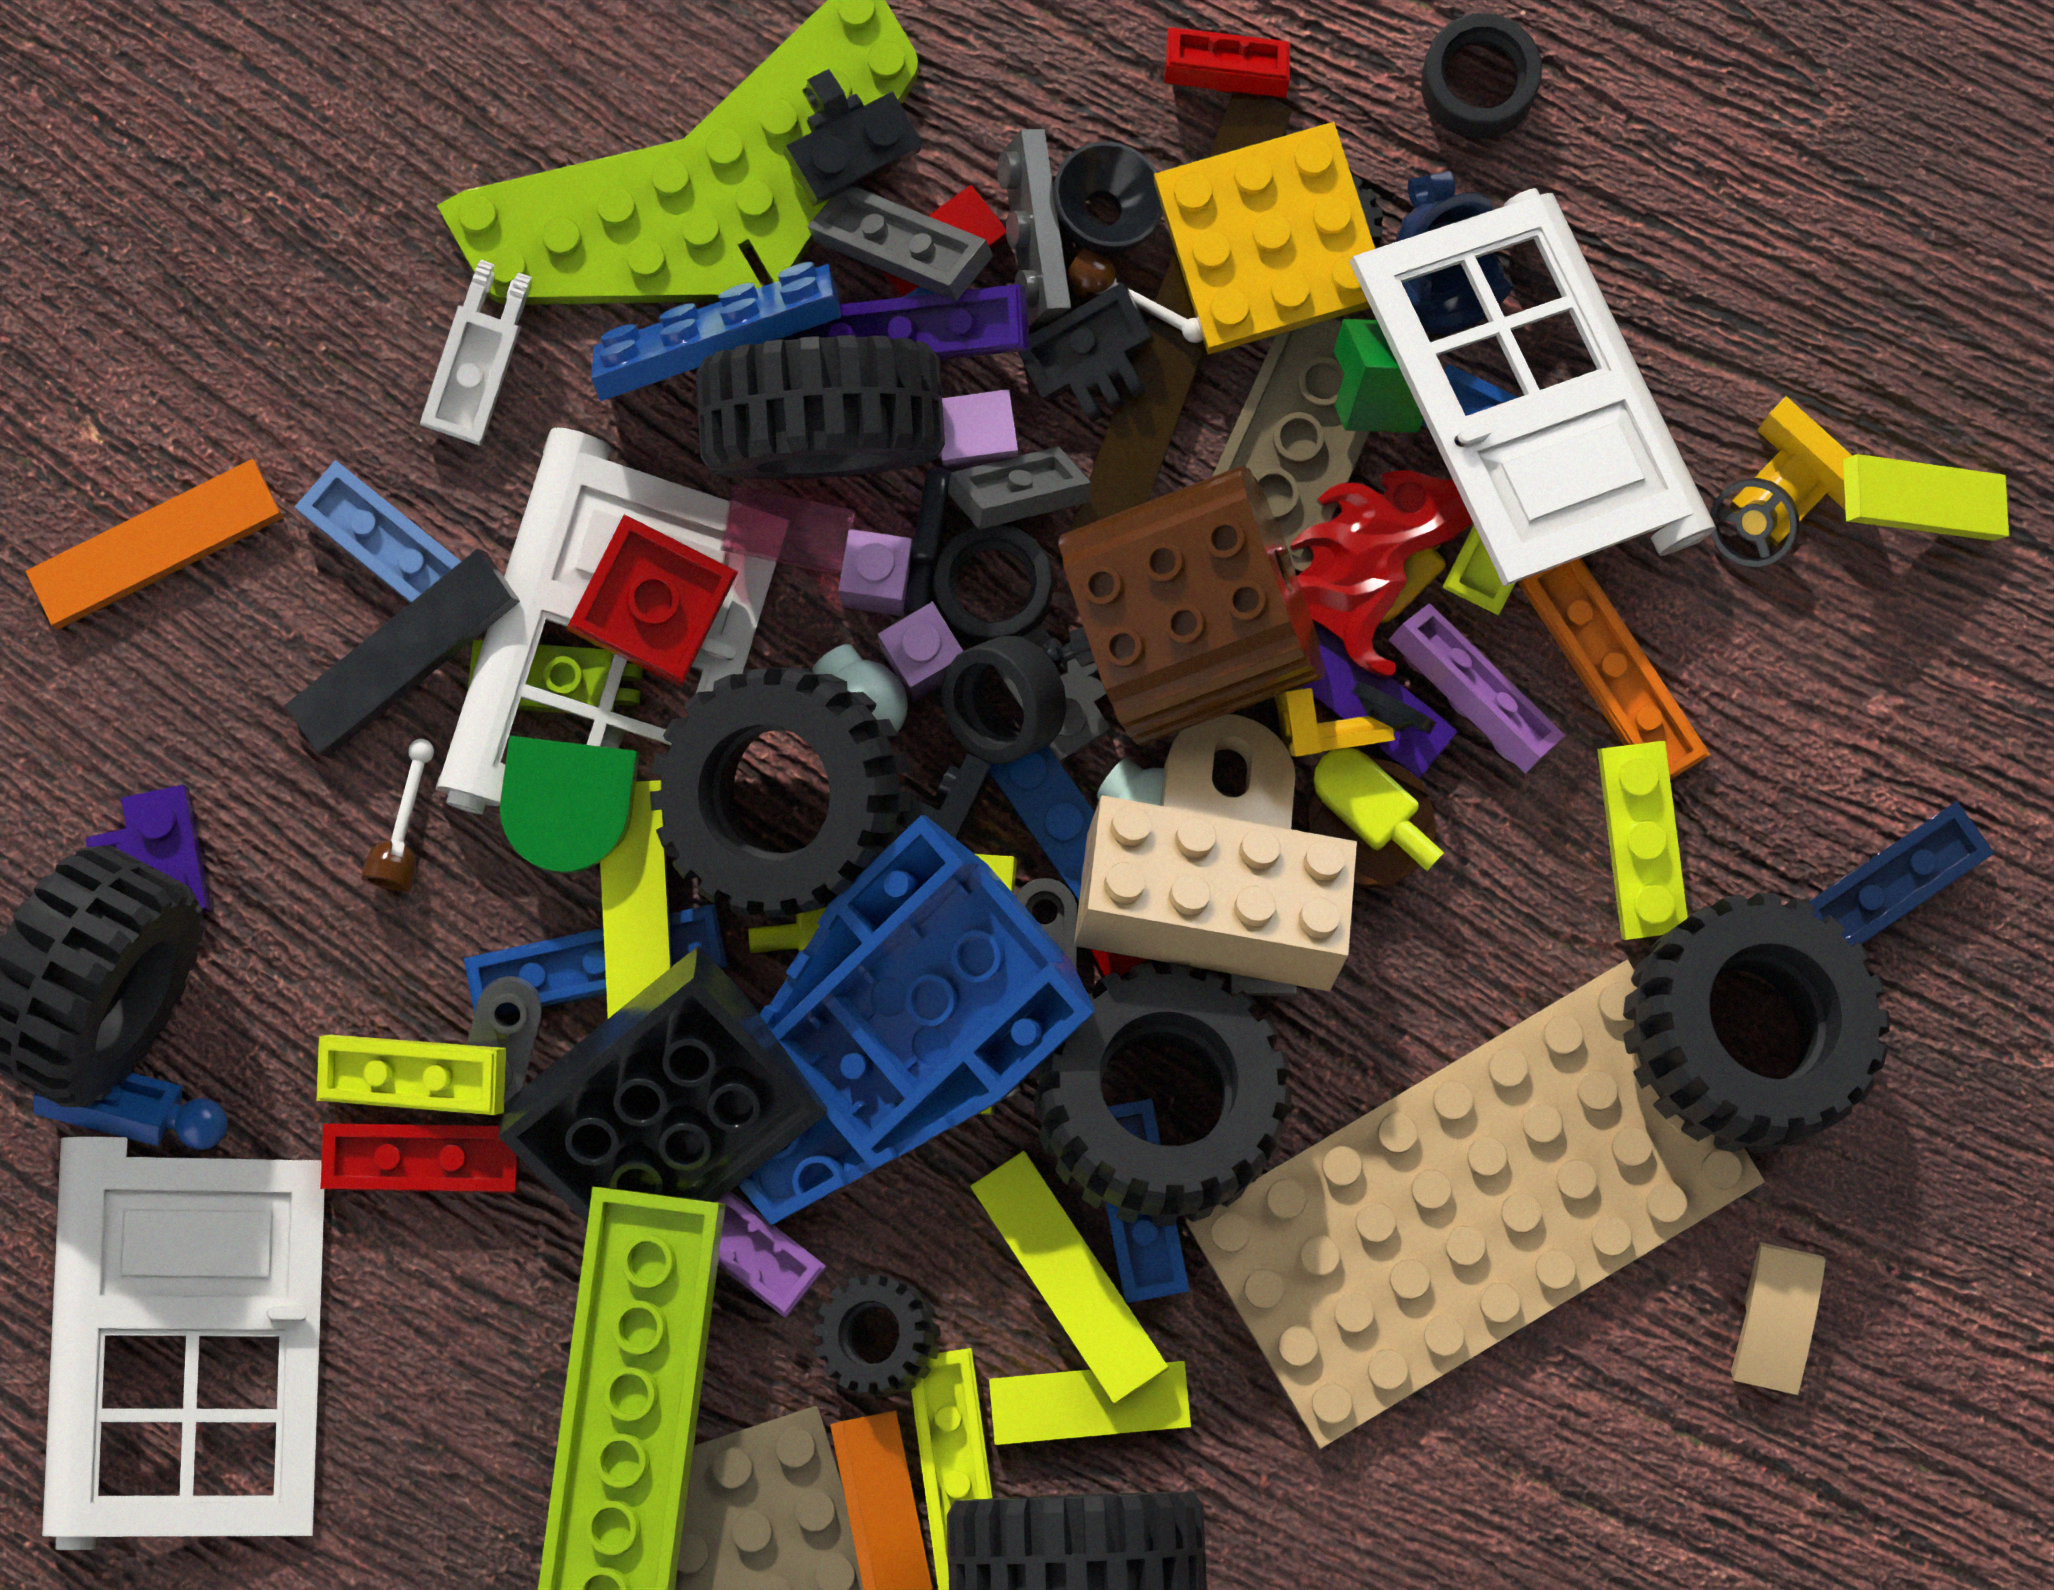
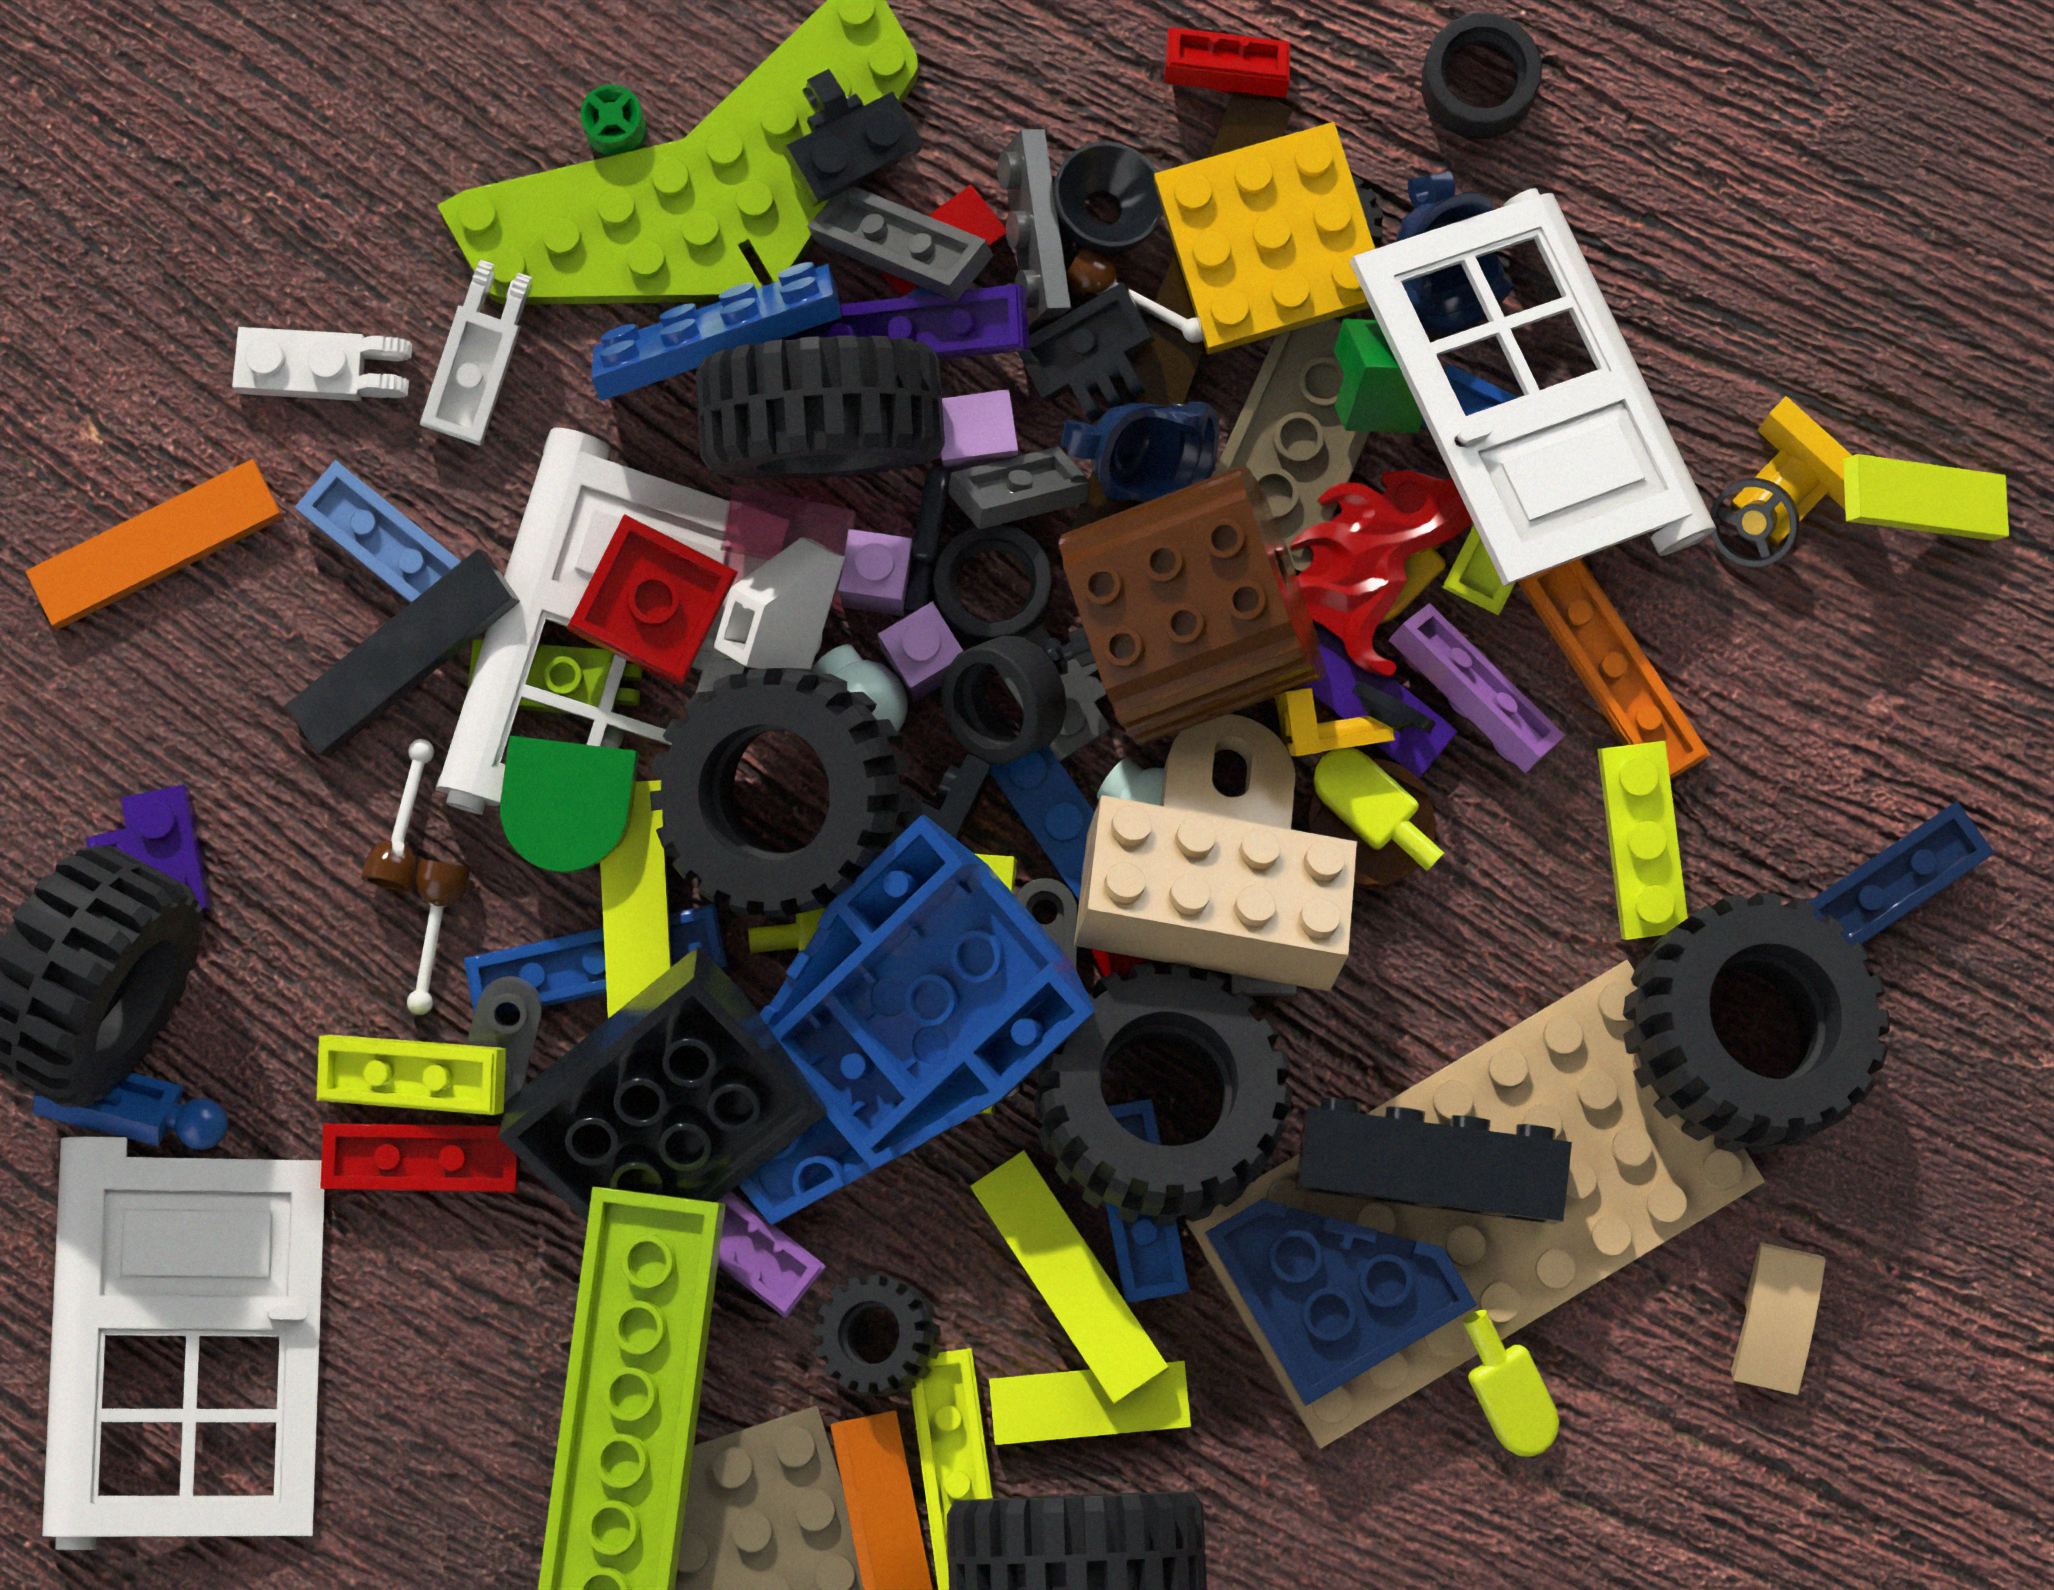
none -> white hinge [232,327,413,401]
none -> hinge [407,859,470,1015]
none -> green wheel [580,84,647,157]
none -> white slope [713,537,845,669]
none -> dark blue helmet [1060,401,1220,503]
none -> dark blue plate [1204,1199,1477,1406]
none -> black brick [1295,1098,1572,1225]
none -> neon yellow piece [1463,1310,1559,1457]

